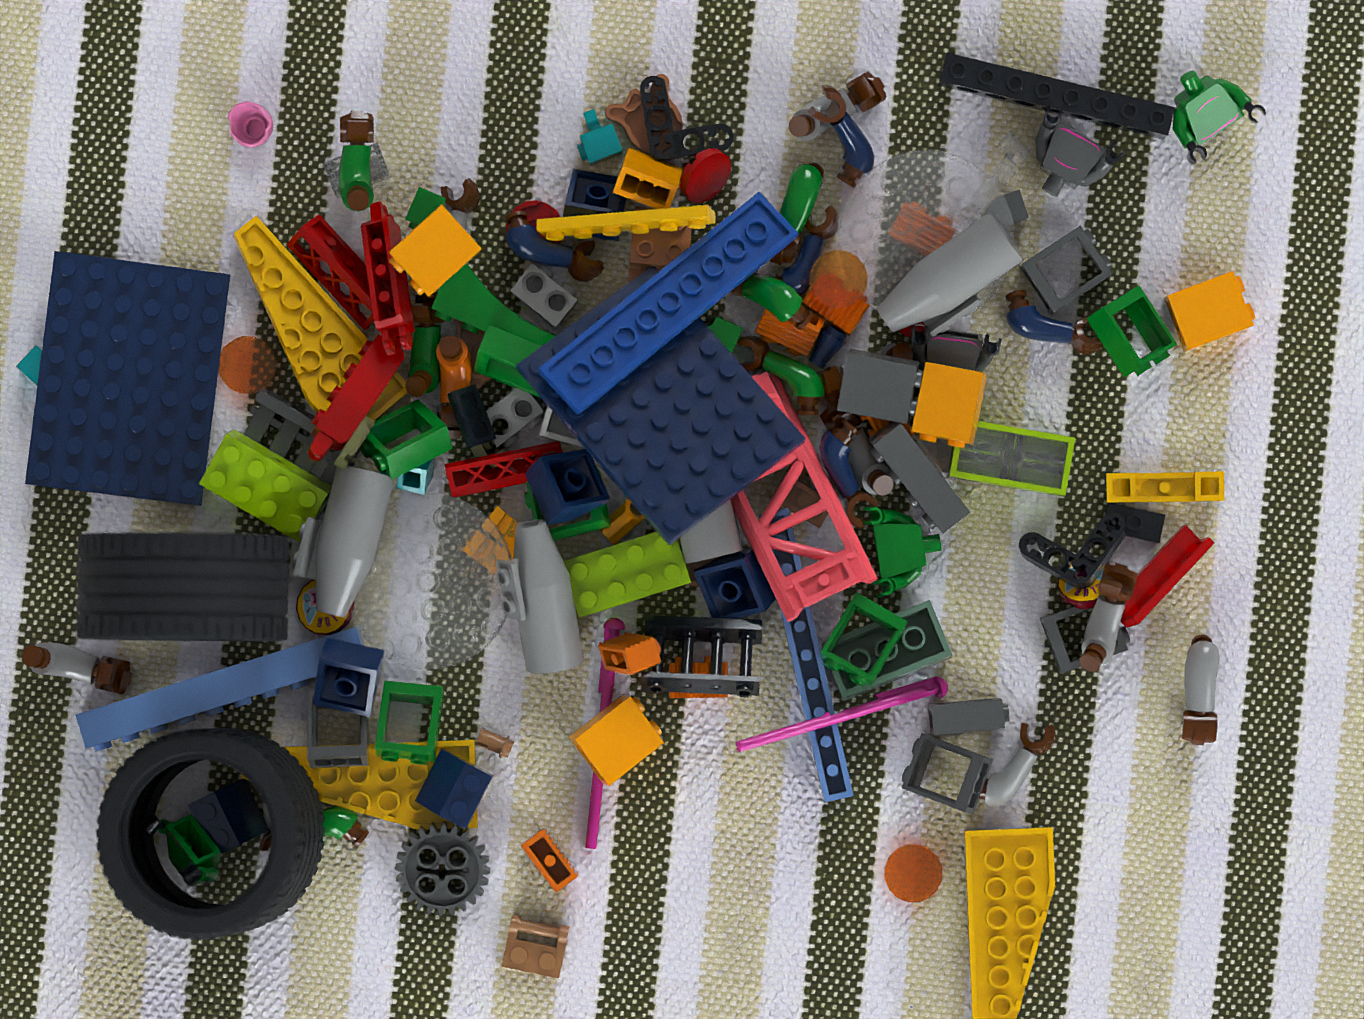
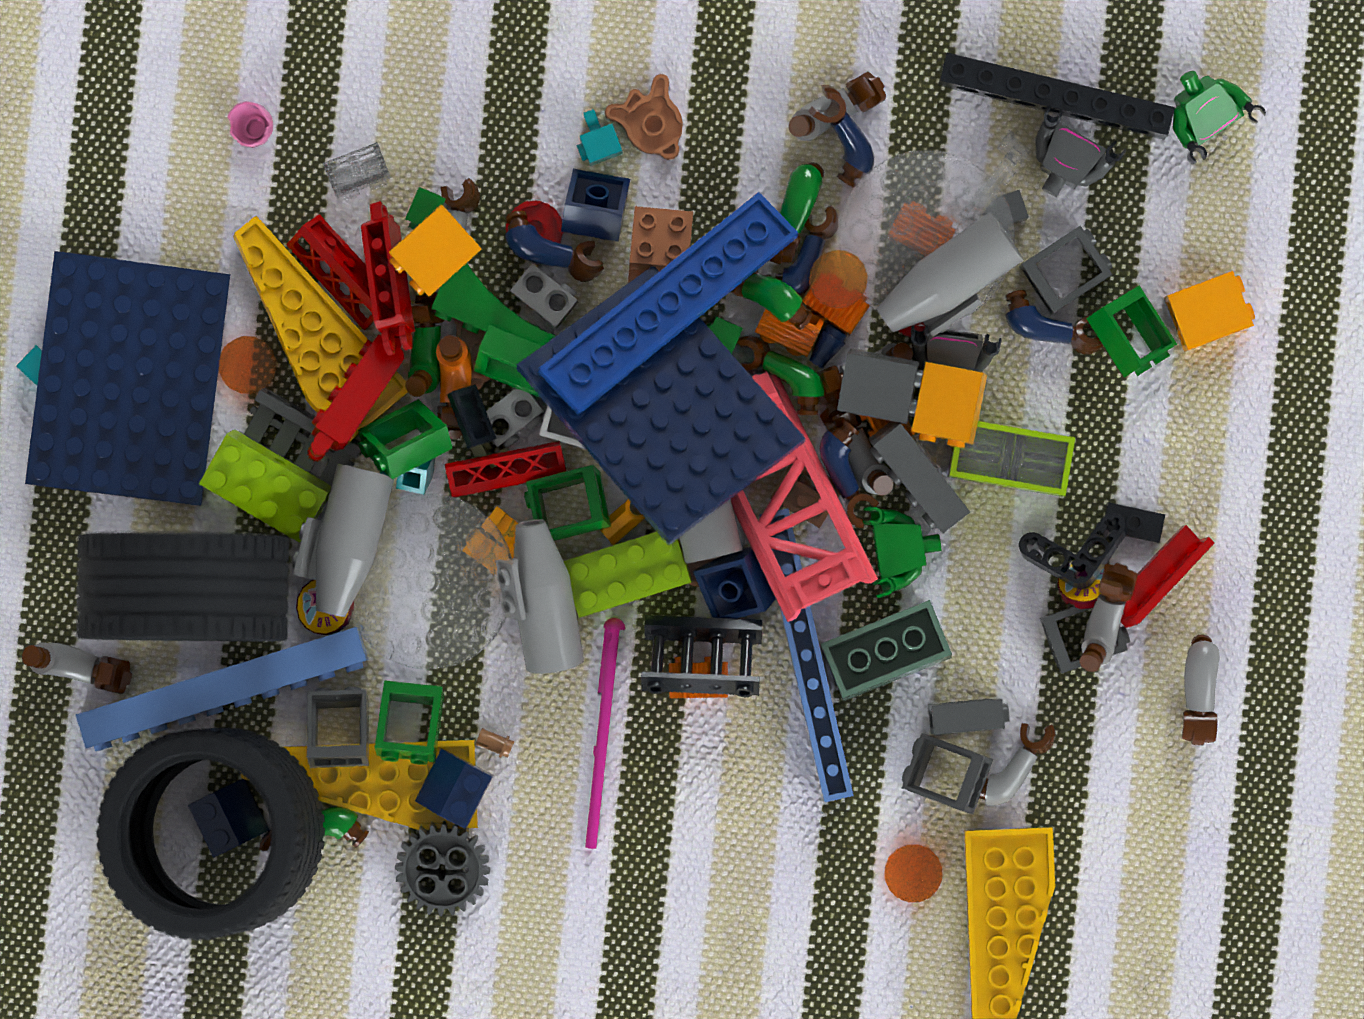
green torso [140,813,221,887] -> none
dark blue slope [313,637,385,717] -> none
olive tile [334,416,375,470] -> none
piece [339,110,374,212] -> none
medium nougat plate [502,915,570,978] -> none
orange brick [521,828,579,893] -> none
dark blue slope [525,449,611,525] -> none
yellow plate [537,205,715,241] -> none
light orange brick [569,694,664,786] -> none
orange brick [598,632,661,675] -> none
light orange brick [613,147,683,209] -> none
black beam [640,76,734,161] -> none
red tile [680,148,731,203] -> none
dark pink bar [736,676,948,752] -> none
green window [820,592,908,687] -> none
yellow slope [1106,471,1225,503] -> none

